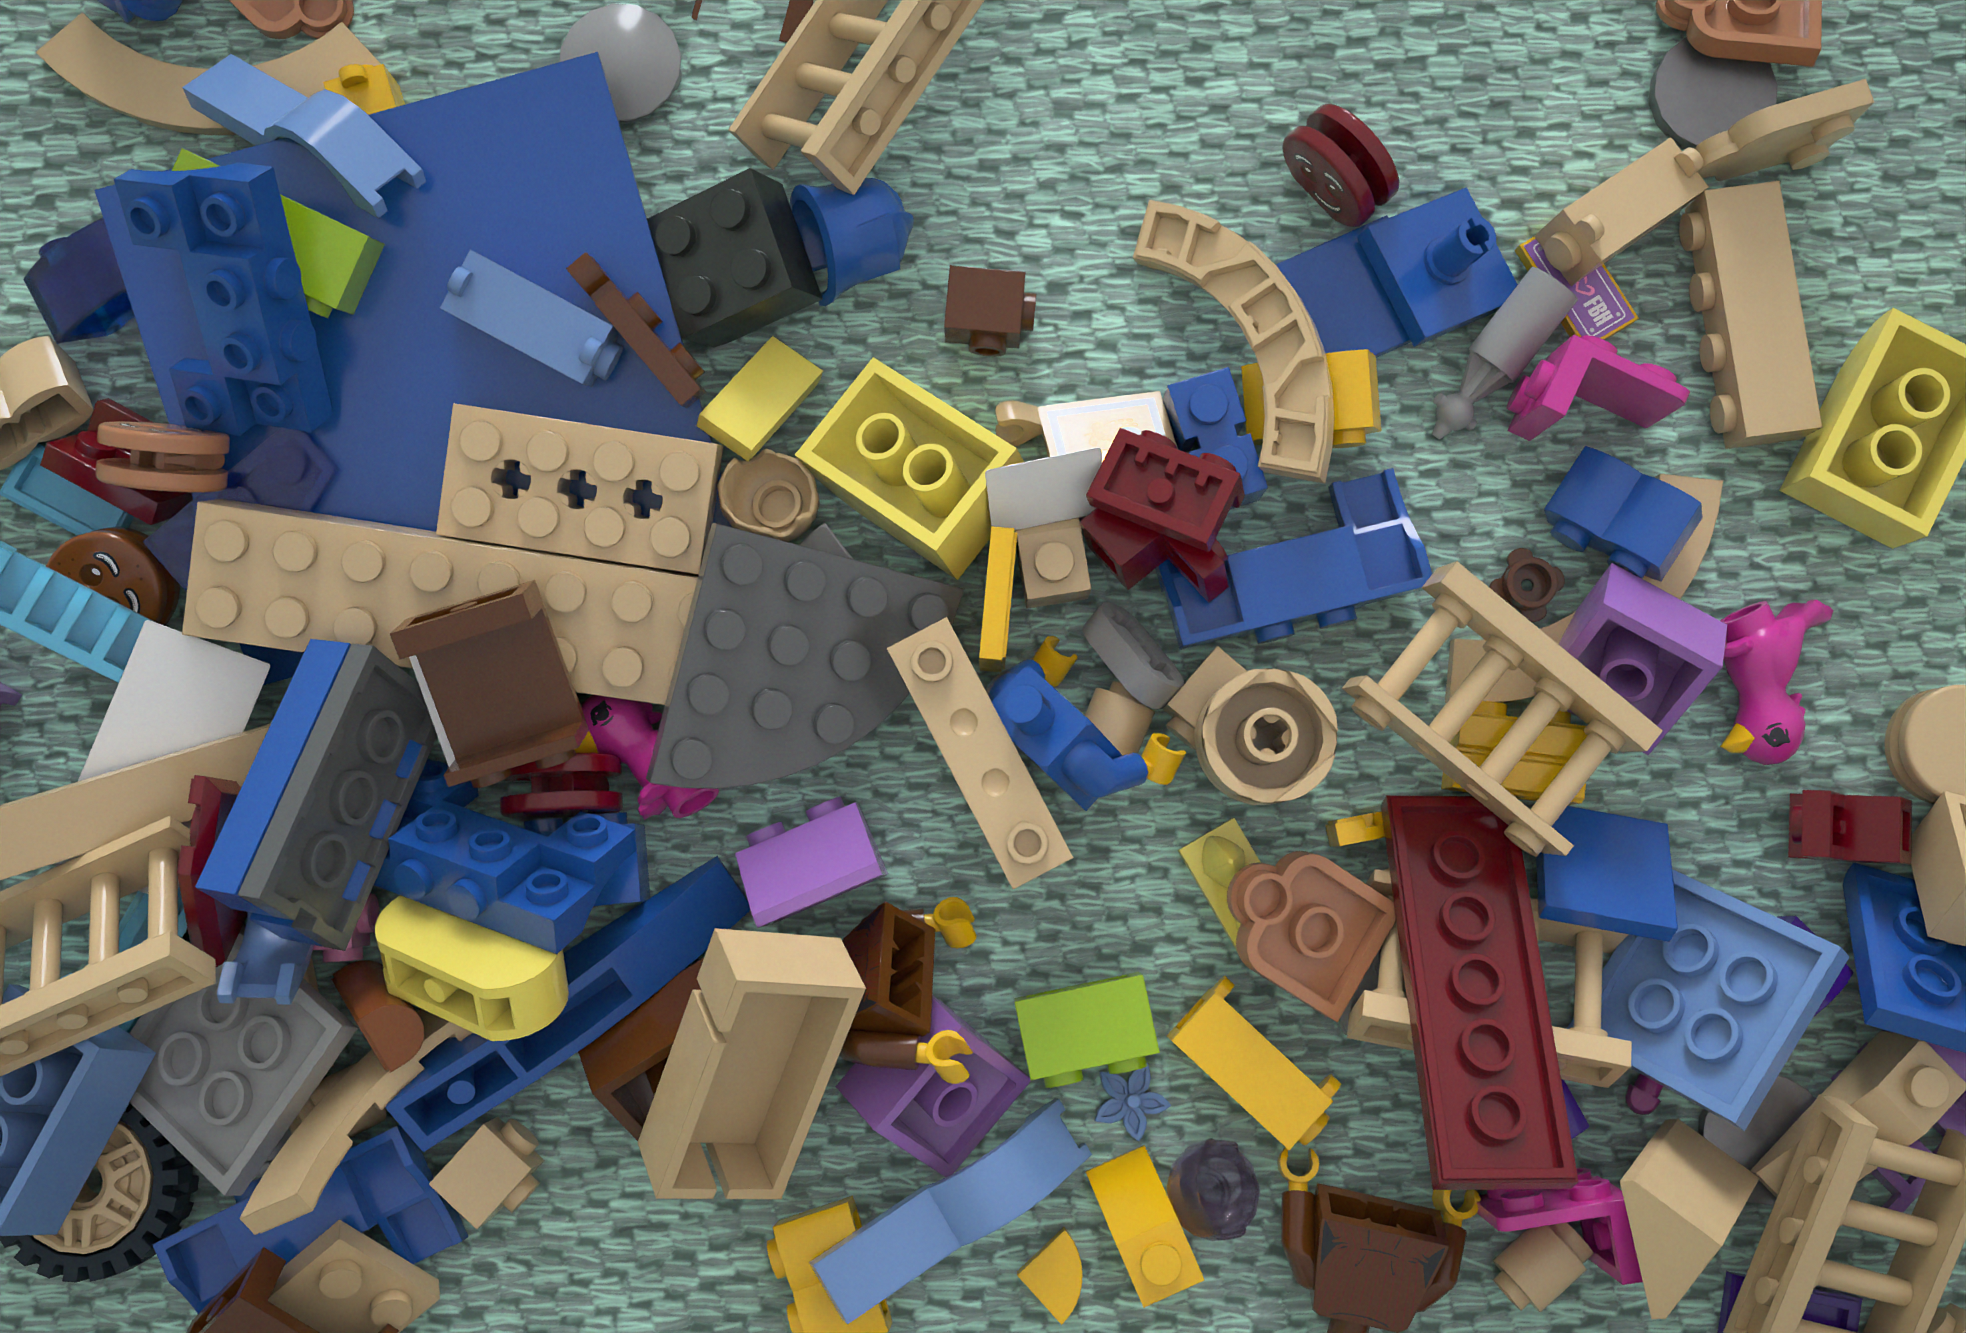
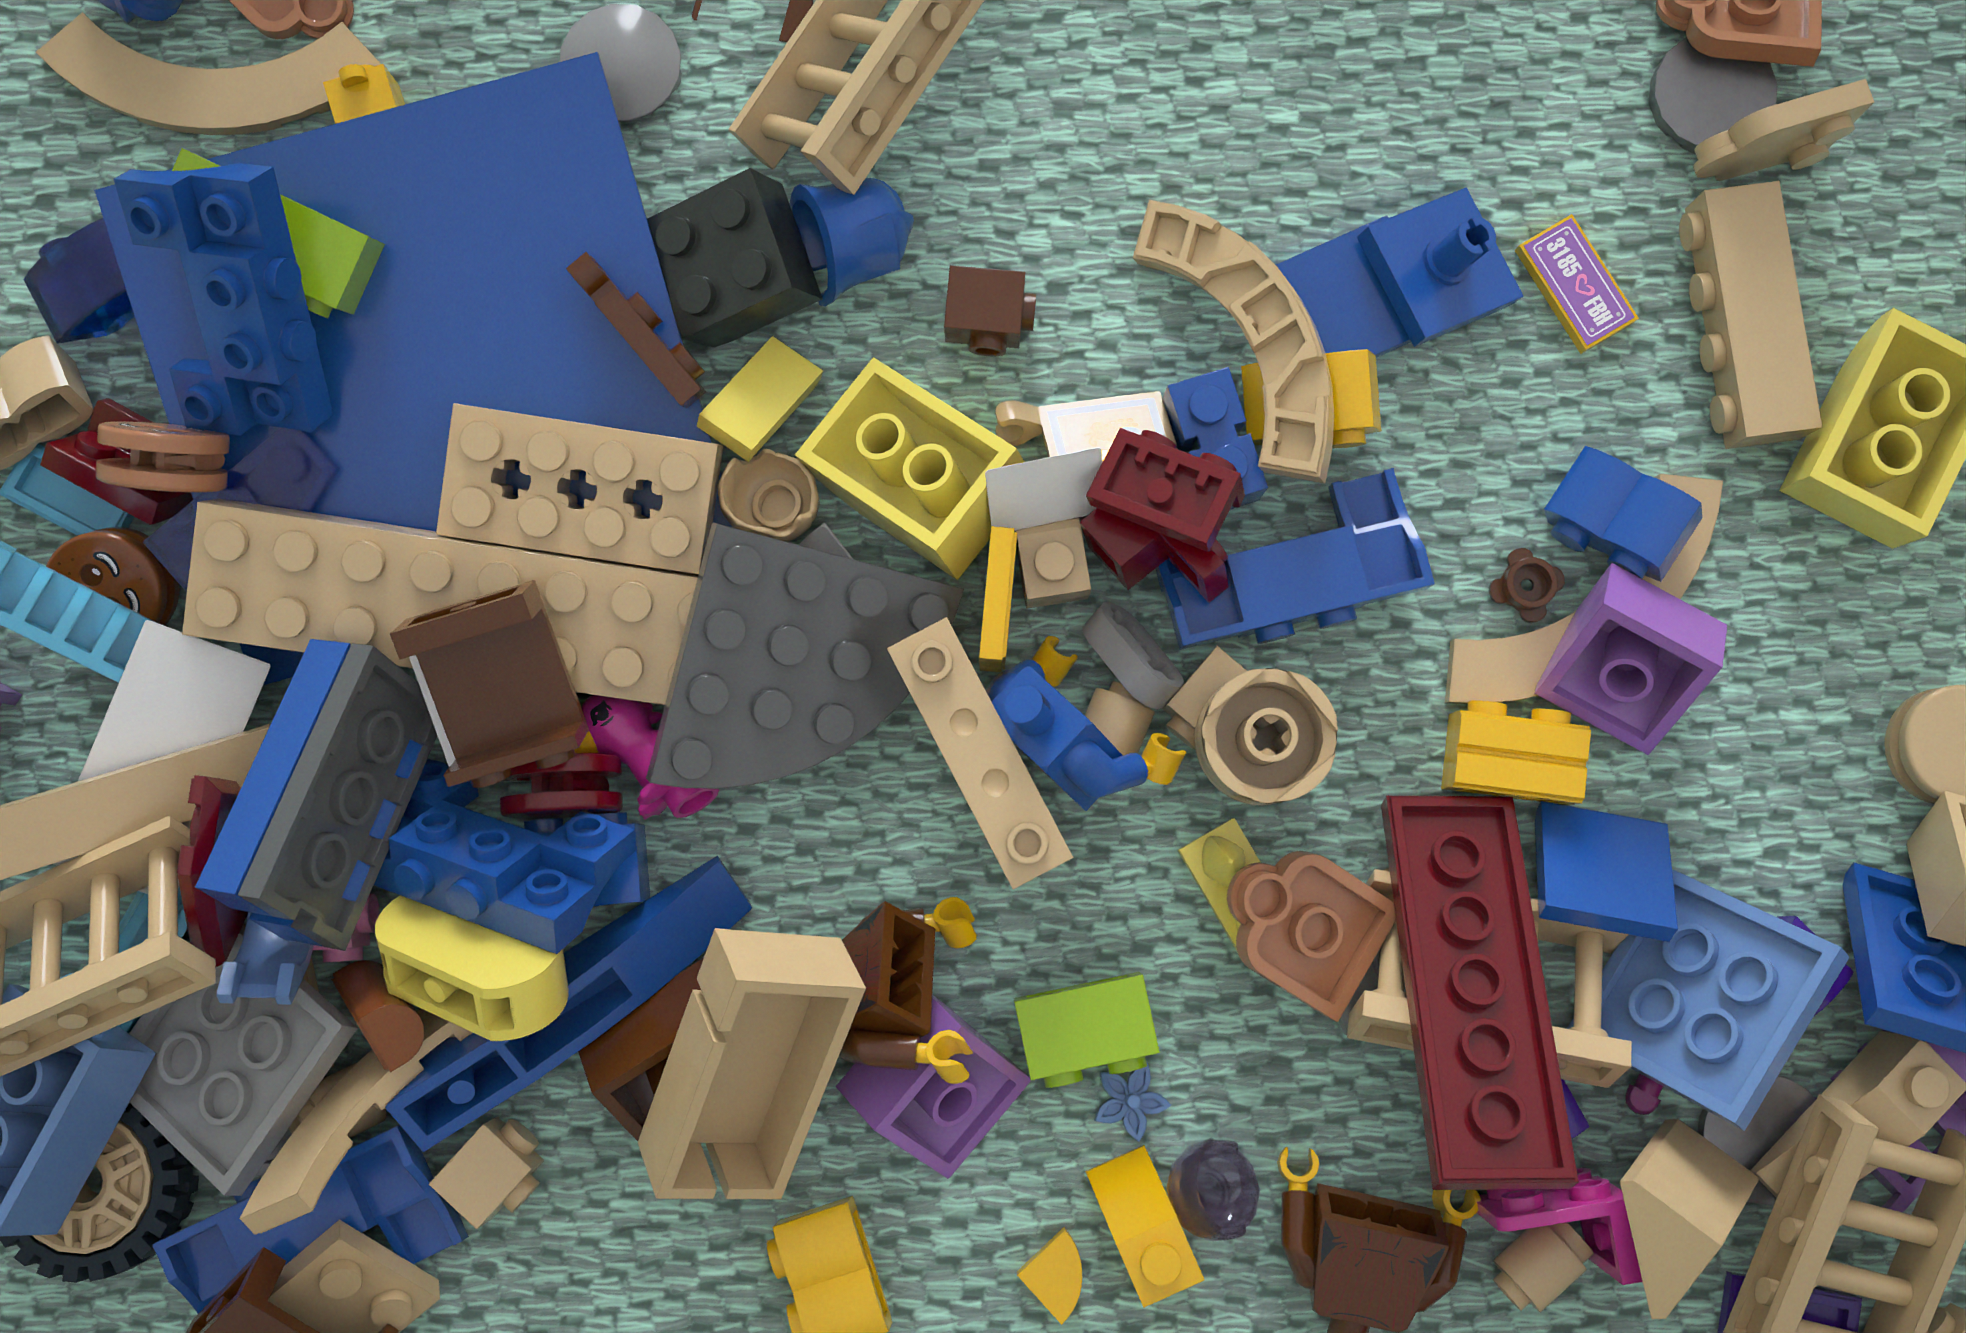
medium blue piece [182,54,427,218] -> none
medium blue brick [440,249,623,387] -> none
medium lavender slope [735,796,888,928] -> none
medium blue piece [809,1098,1092,1324] -> none
yellow brick [1167,976,1341,1150] -> none
dark red head [1282,104,1400,227] -> none
yellow tile [1325,811,1385,847] -> none
tan fence [1342,561,1663,857] -> none
light grey wheel [1432,267,1578,440] -> none
dark pink bracket [1506,334,1690,441] -> none
tan brick [1534,137,1709,286] -> none
dark pink animal [1720,600,1834,765] -> none
dark red brick [1788,790,1912,865] -> none

